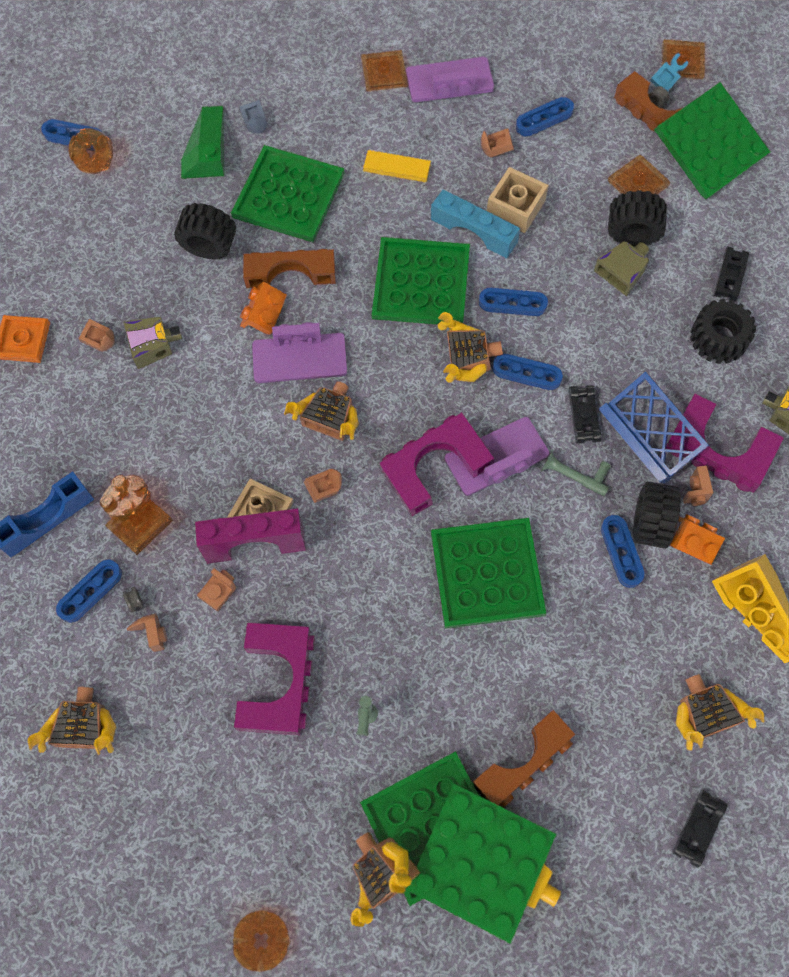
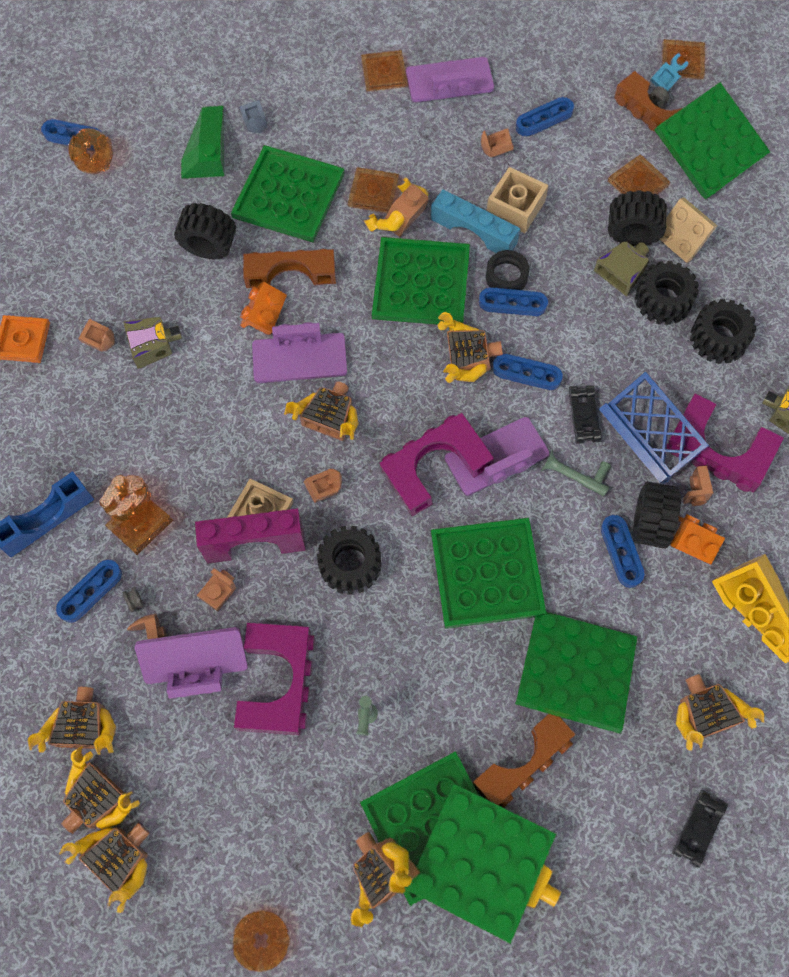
yellow tile [363,150,431,182] -> none
black plate [713,246,749,302] -> none
none -> torso [59,823,150,913]
none -> torso [61,746,140,834]
none -> medium lavender bracket [135,627,247,699]
none -> black tyre [317,525,381,595]
none -> clear orange plate [348,167,399,213]
none -> torso [364,178,429,237]
none -> black tyre [486,250,530,290]
none -> green plate [515,612,638,734]
none -> black tyre [635,261,699,325]
none -> tan plate [660,197,717,263]

